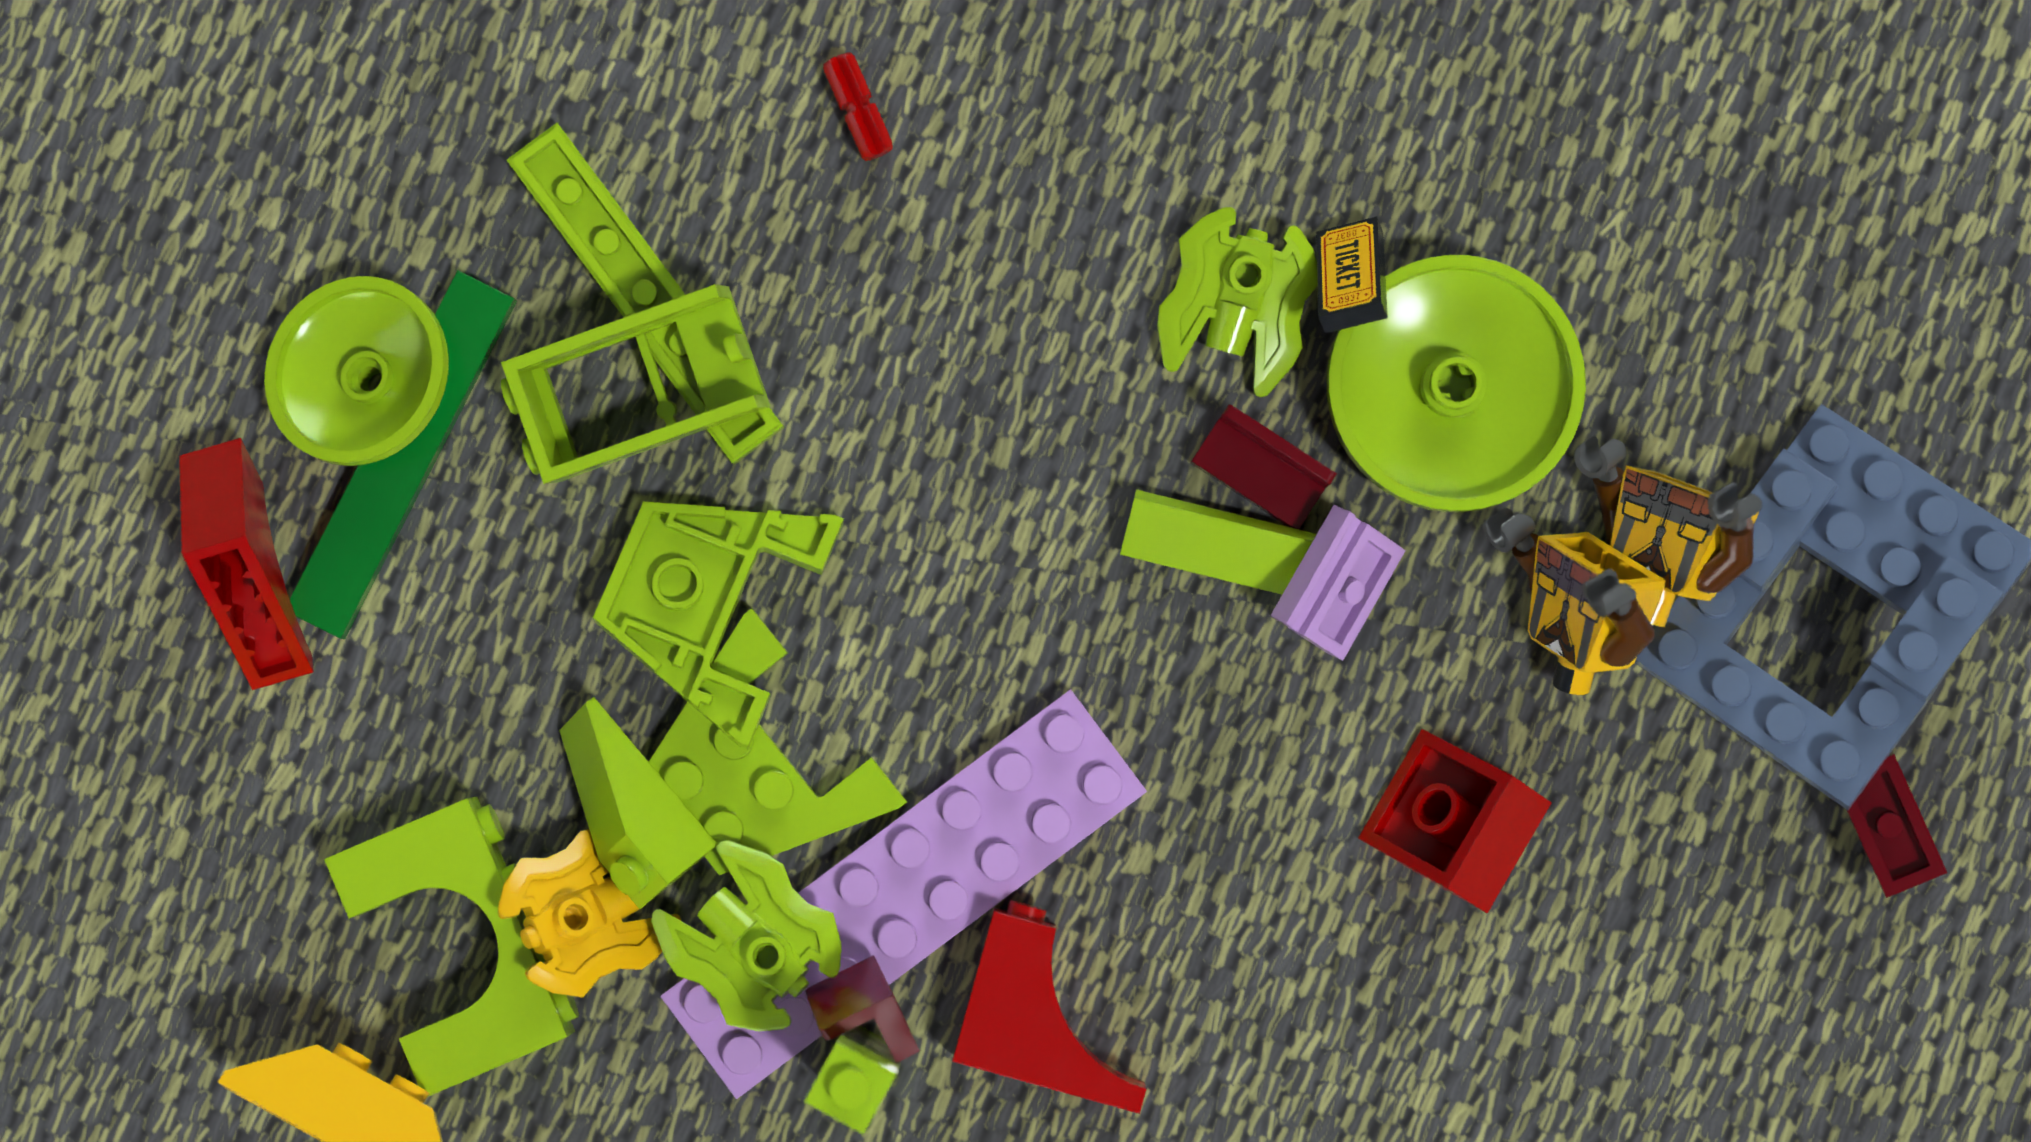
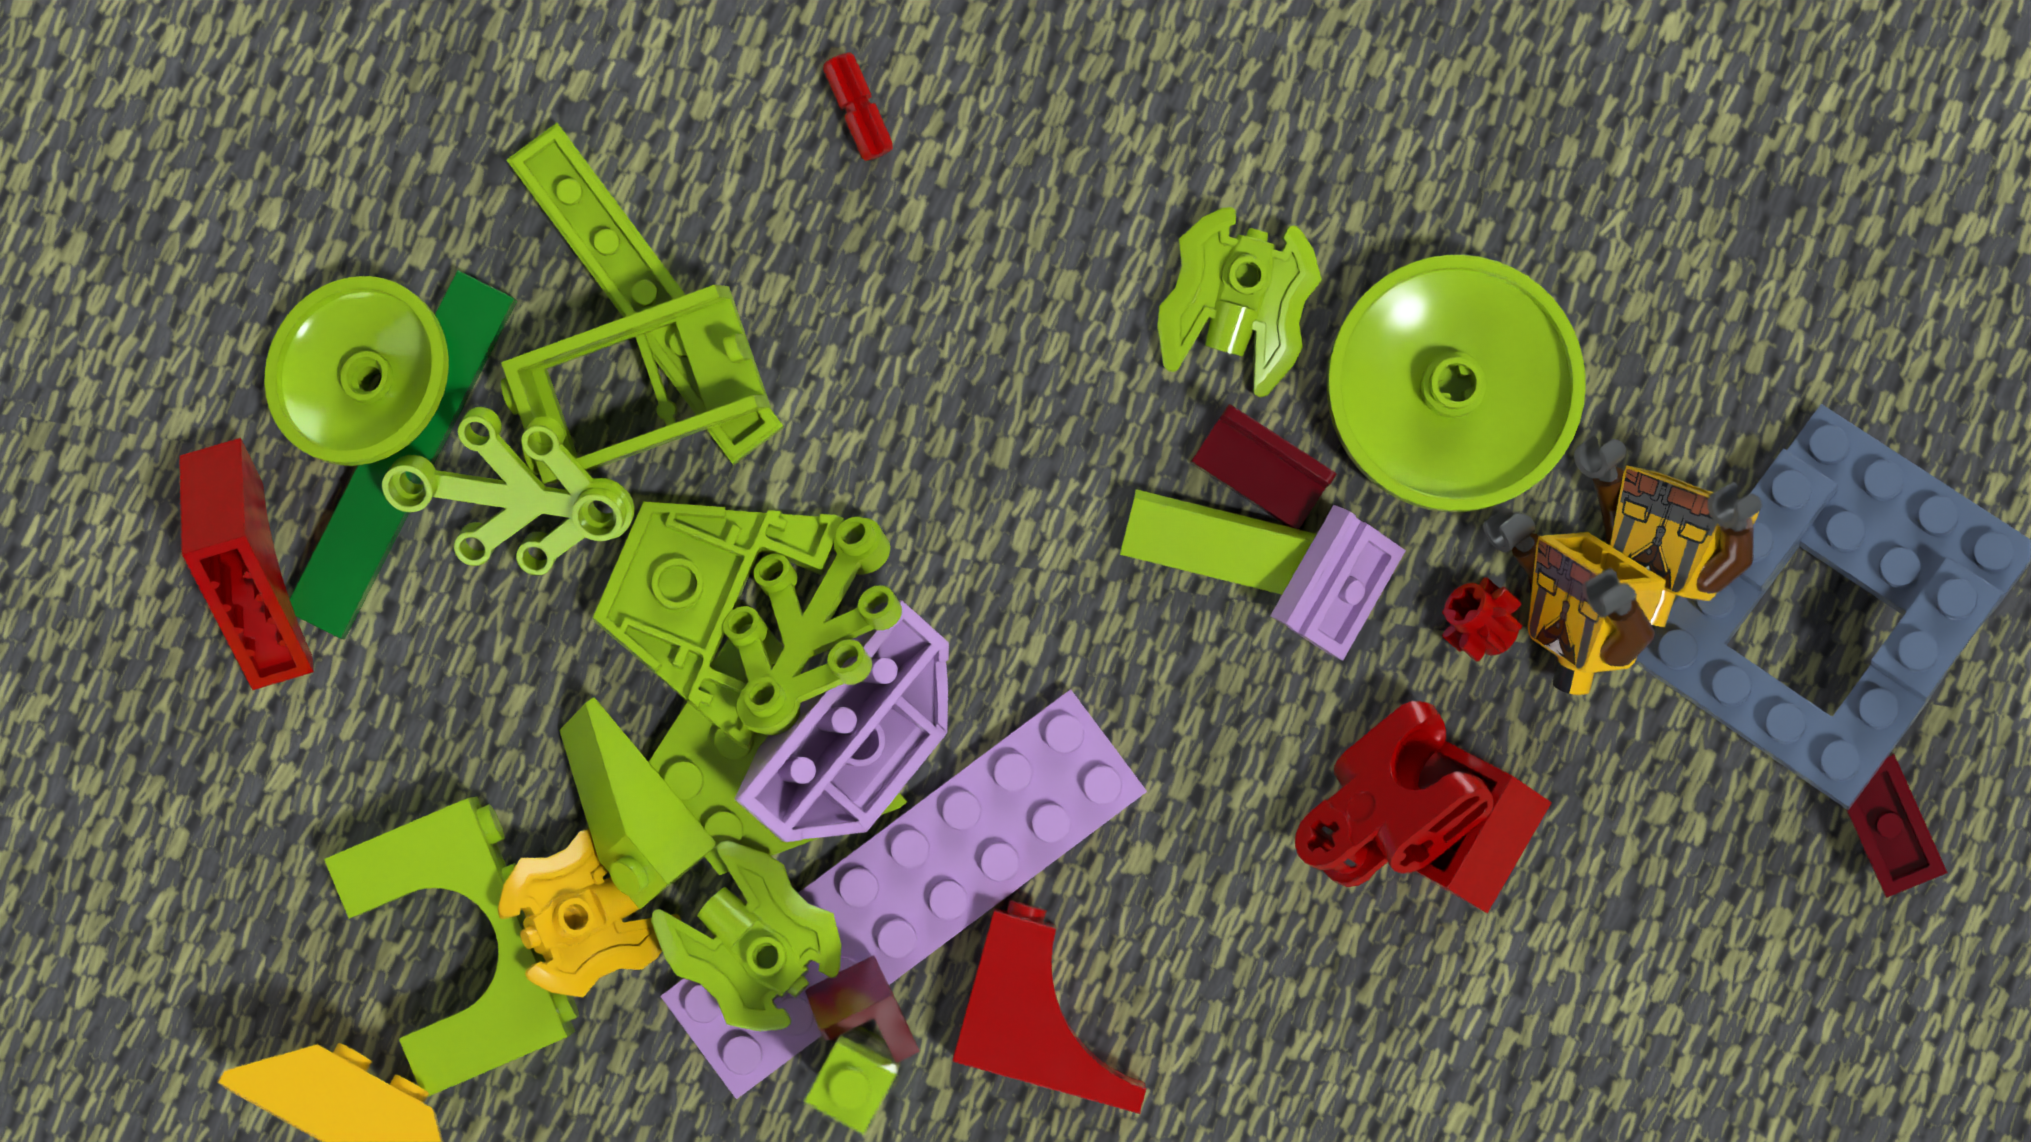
tile [1316,217,1388,333] -> none
none -> lime plant [382,407,634,576]
none -> lime plant [723,517,902,735]
none -> lavender wedge [734,600,949,842]
none -> red piece [1295,701,1493,887]
none -> red gear [1442,577,1523,662]

